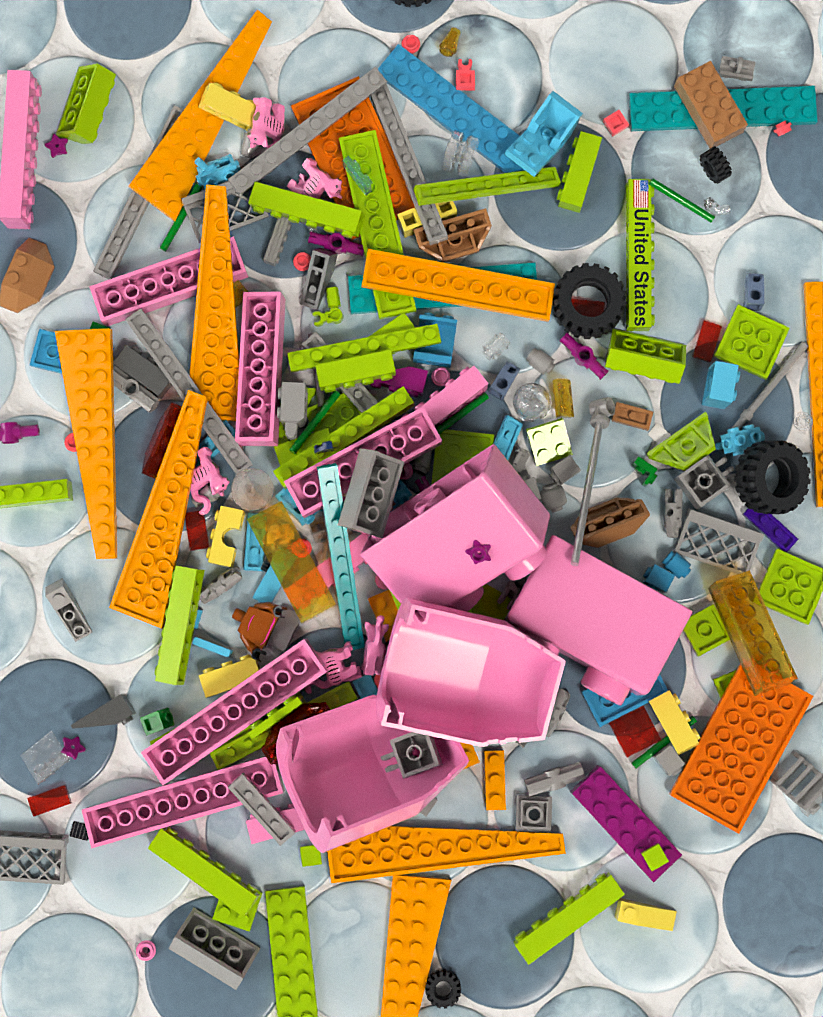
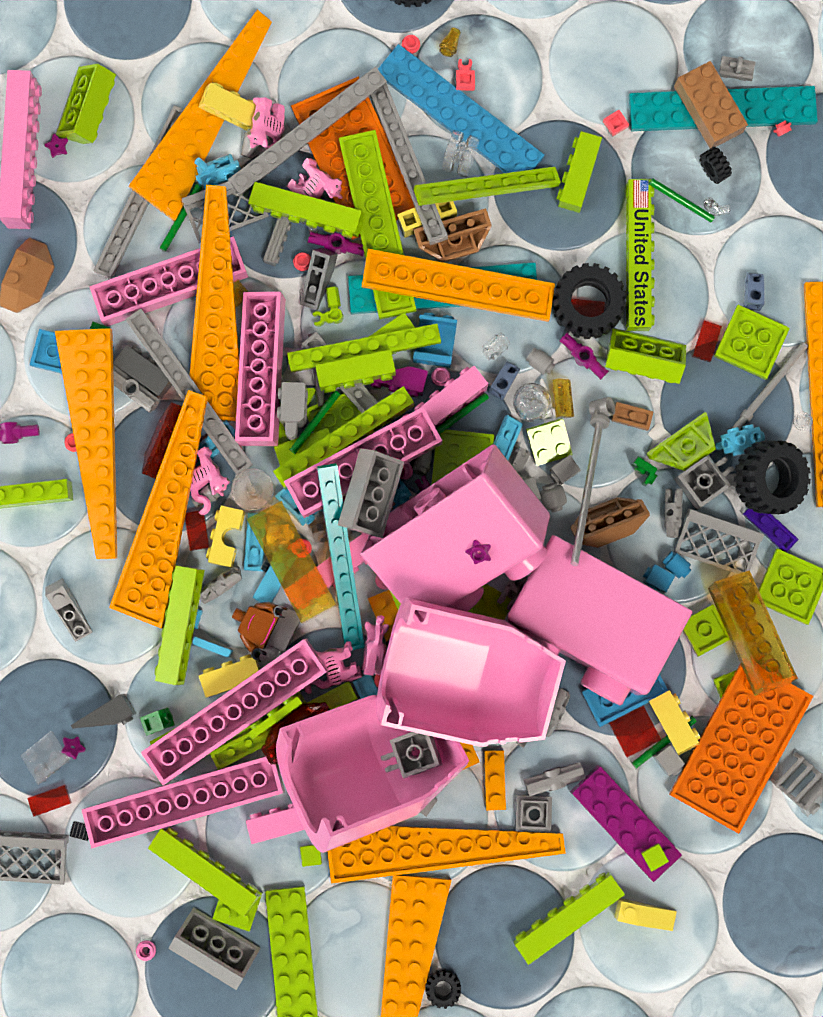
light grey plate [228,773,296,846] -> none
dark blue tile [314,441,334,454] -> none
clear light blue plate [343,156,372,196] -> none
medium azure bracket [505,91,583,177] -> none
medium azure brick [702,361,740,409] -> none

